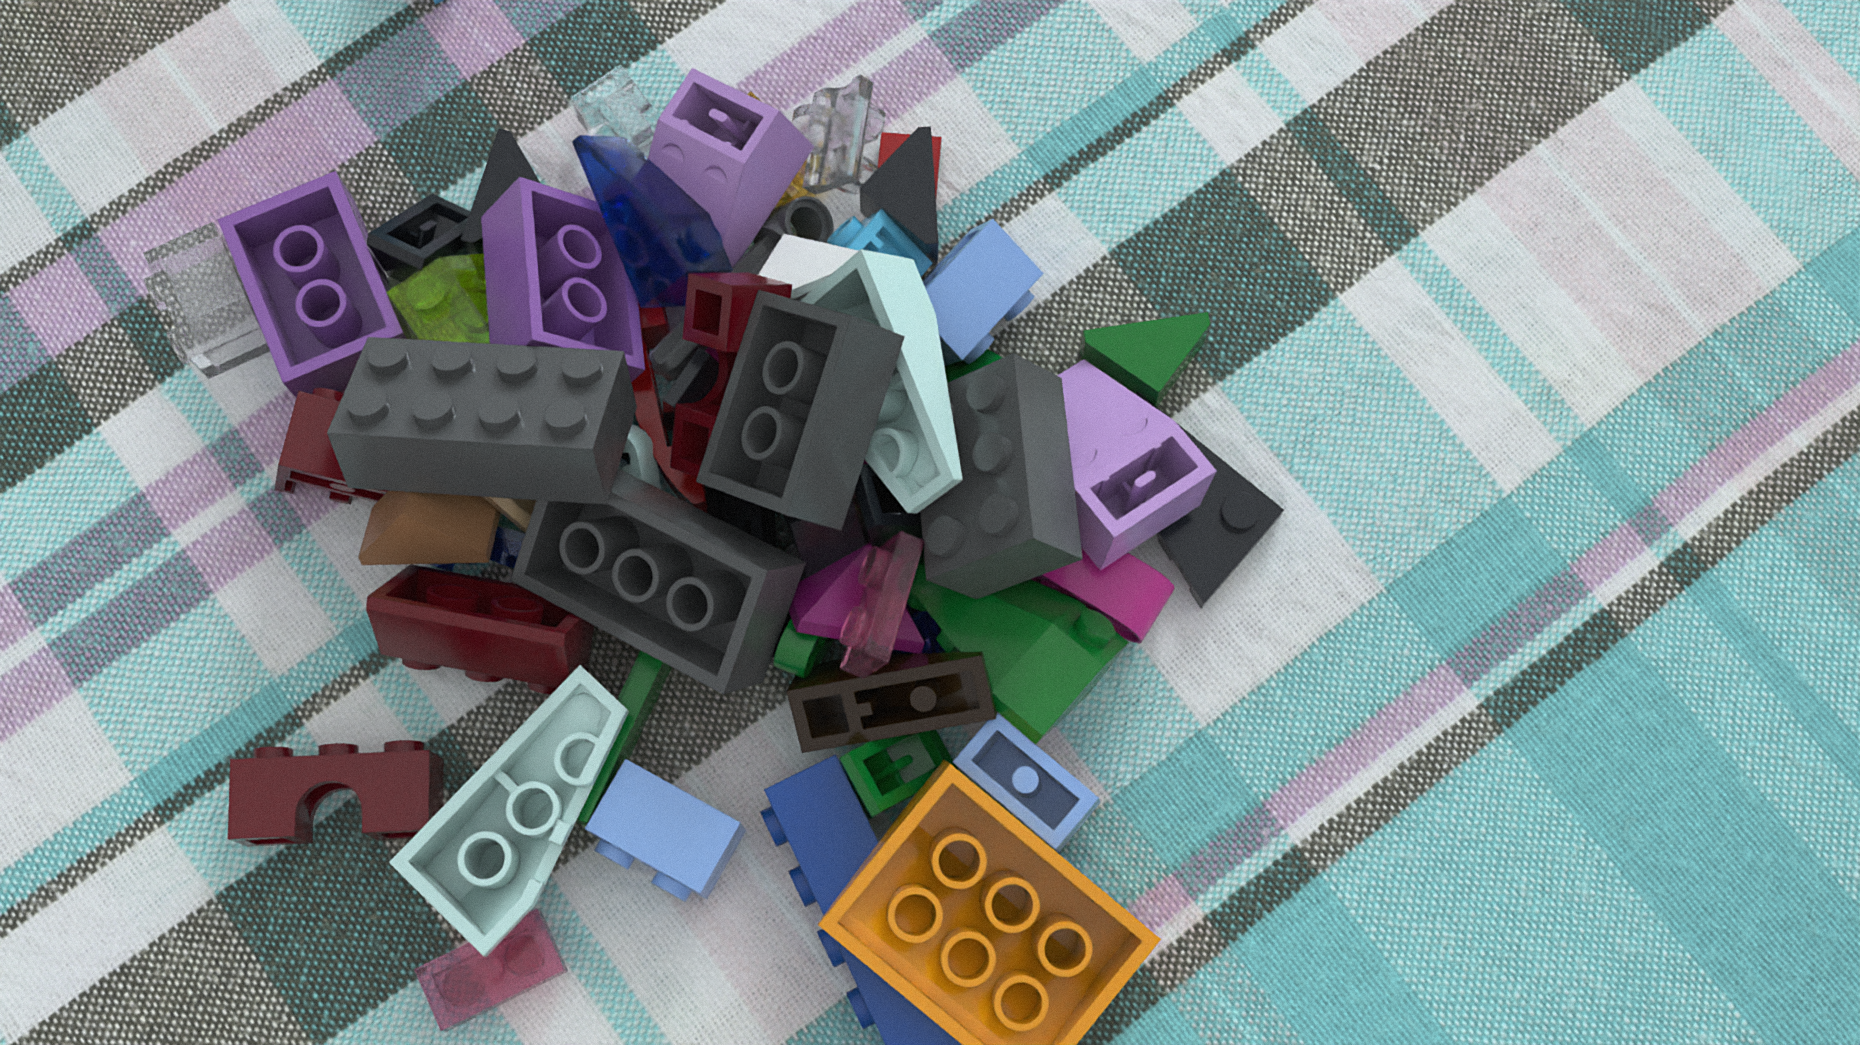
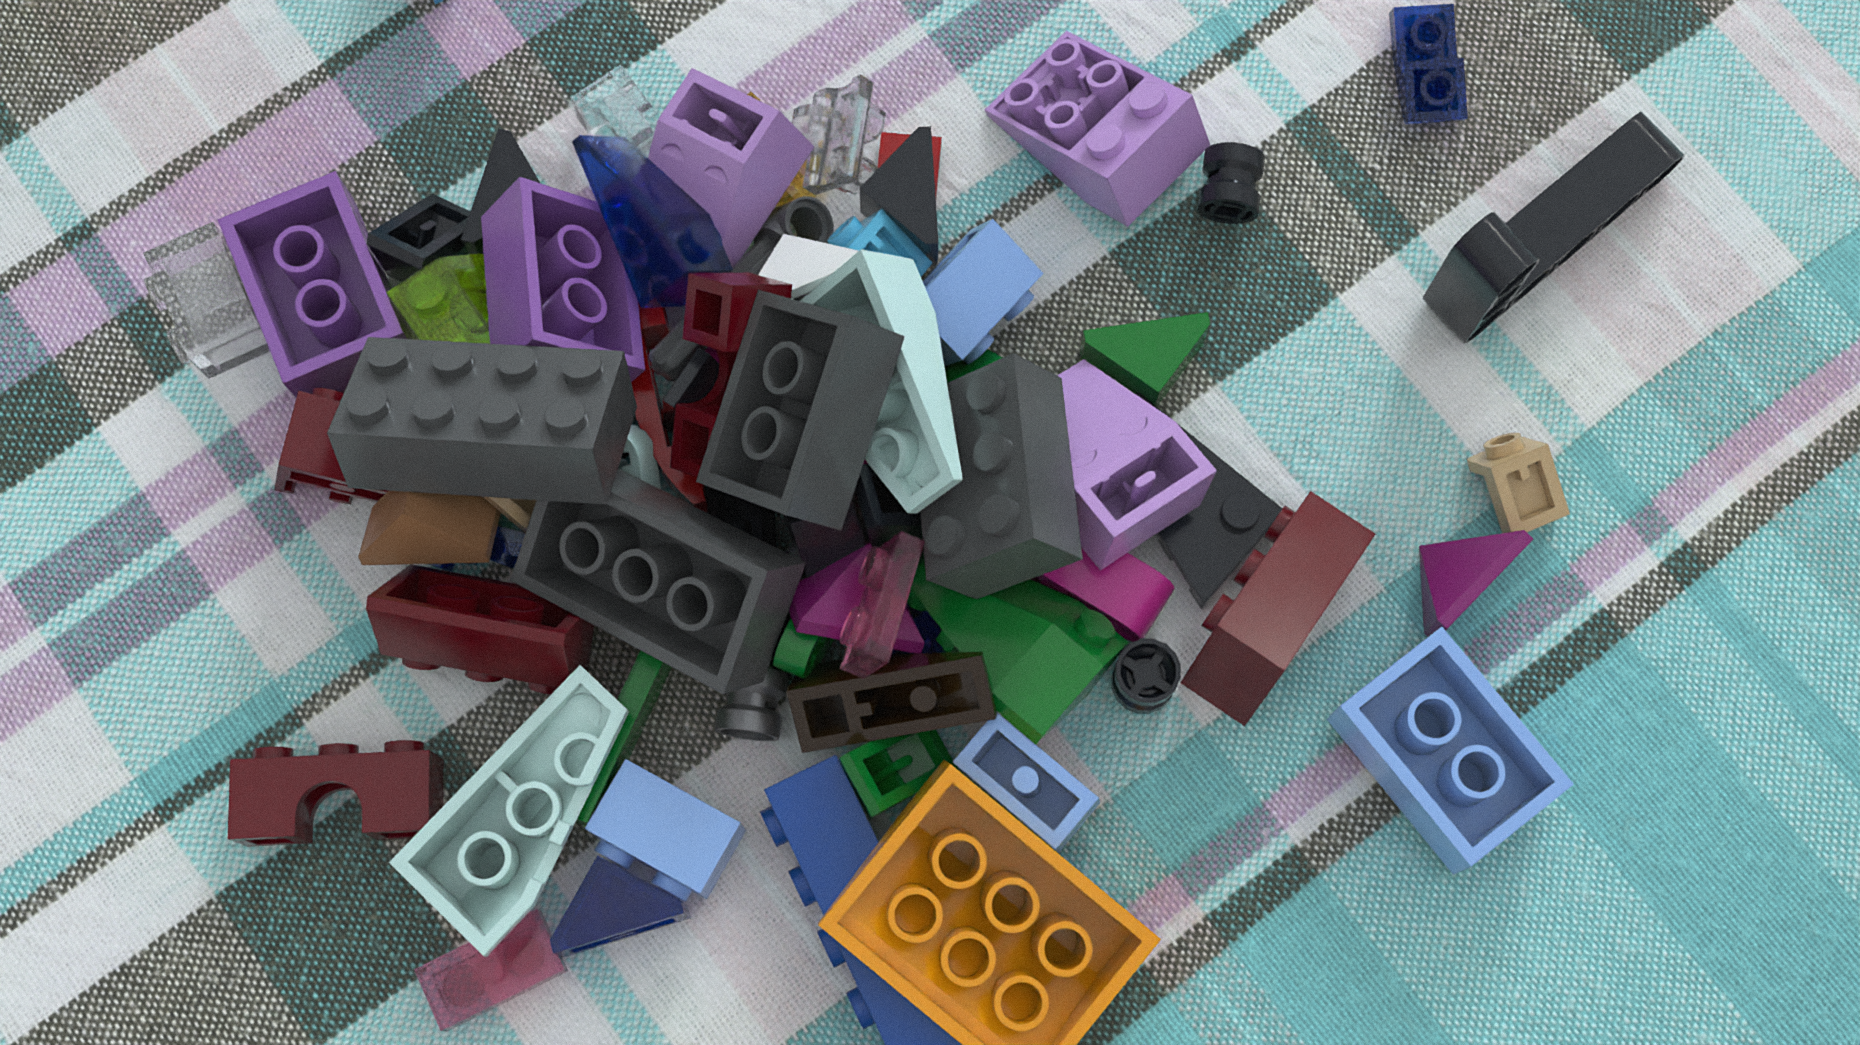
none -> clear blue slope [550,855,691,958]
none -> flat silver wheel [715,667,788,741]
none -> lavender slope [984,31,1210,227]
none -> black wheel [1111,639,1181,714]
none -> dark red wedge [1180,491,1376,727]
none -> black wheel [1197,142,1265,224]
none -> light blue brick [1327,627,1574,875]
none -> clear blue slope [1389,4,1468,124]
none -> magenta slope [1419,530,1534,637]
none -> black beam [1423,112,1685,343]
none -> tan bracket [1466,433,1570,533]

